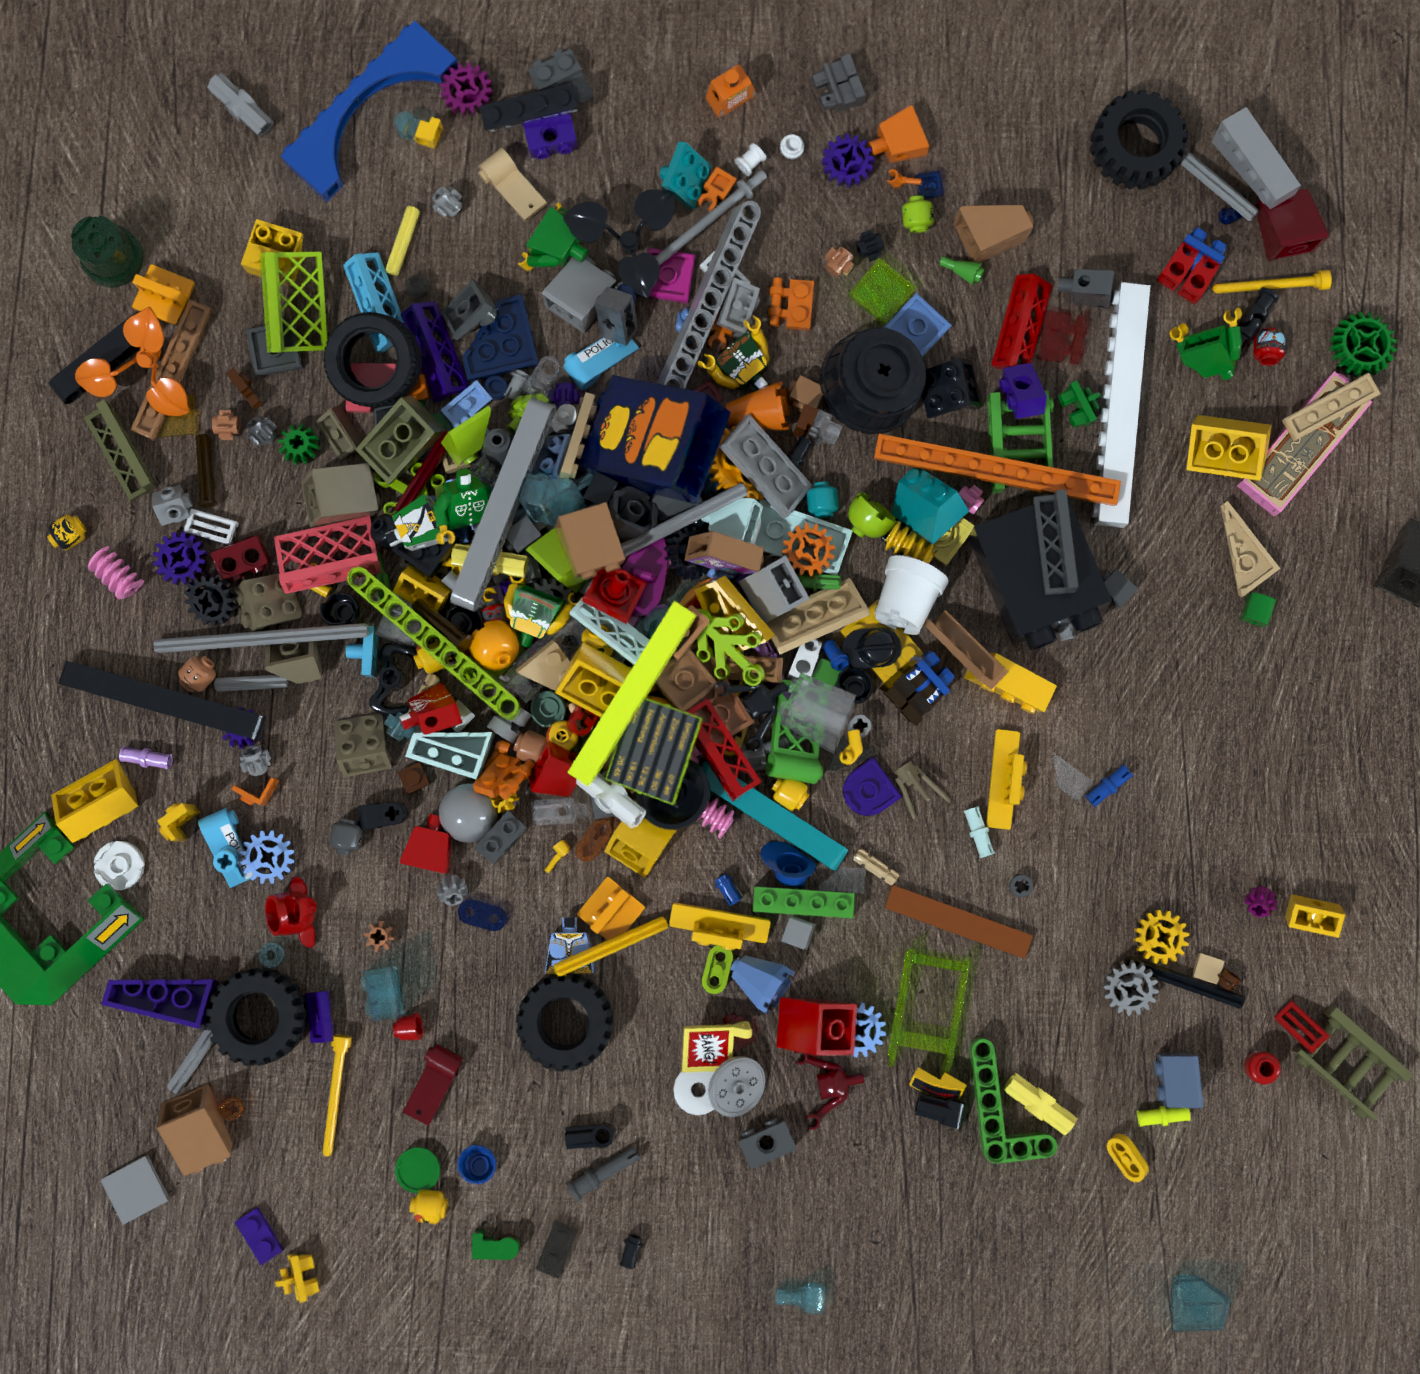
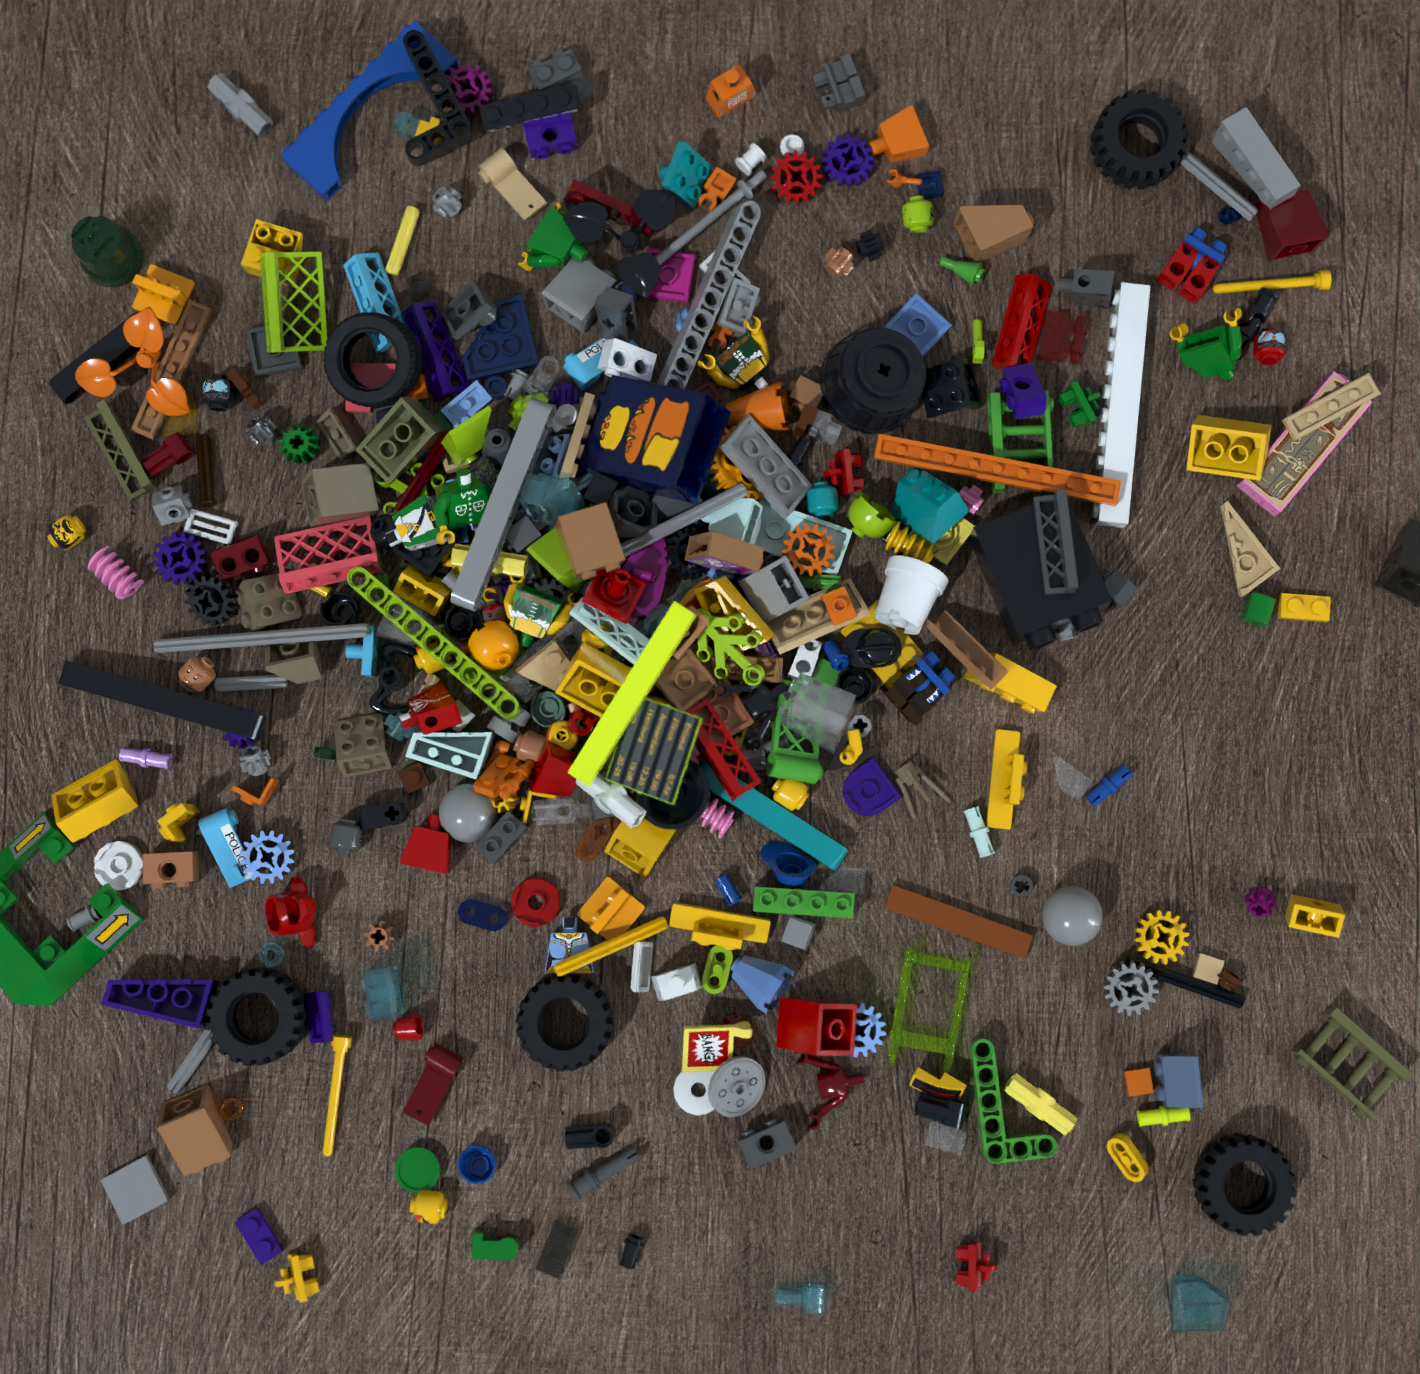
nougat gear [212,410,241,440] -> none
medium azure bush [213,846,240,873] -> none
dark brown axle [411,599,473,652] -> none
light grey gear [436,875,468,906] -> none
yellow hand [545,840,570,873] -> none
orange plate [768,277,814,331] -> none
clear neon green plate [848,258,917,326] -> none
tan axle [853,848,899,885] -> none
red head [1244,1050,1281,1085] -> none
red tile [1274,1000,1330,1054] -> none
green gear [1329,312,1397,377] -> none
none -> light grey pin [66,904,101,931]
none -> dark red piece [141,432,194,478]
none -> nougat brick [142,851,199,889]
none -> head [202,374,235,412]
none -> clear green tile [313,747,336,761]
none -> black beam [403,30,472,166]
none -> red tile [511,878,561,927]
none -> yellow bracket [519,787,557,824]
none -> dark red wing [563,179,659,235]
none -> white brick [597,338,657,387]
none -> white tile [630,942,653,992]
none -> white torso [651,963,703,1001]
none -> red gear [770,150,822,205]
none -> orange bracket [820,586,857,626]
none -> red hips [823,449,864,497]
none -> clear bracket [925,1121,966,1157]
none -> red hips [956,1241,997,1292]
none -> lime bar [972,319,985,363]
none -> light grey piece [1042,886,1103,946]
none -> orange tile [1123,1067,1154,1097]
none -> black tyre [1193,1133,1297,1236]
none -> yellow plate [1278,593,1331,622]

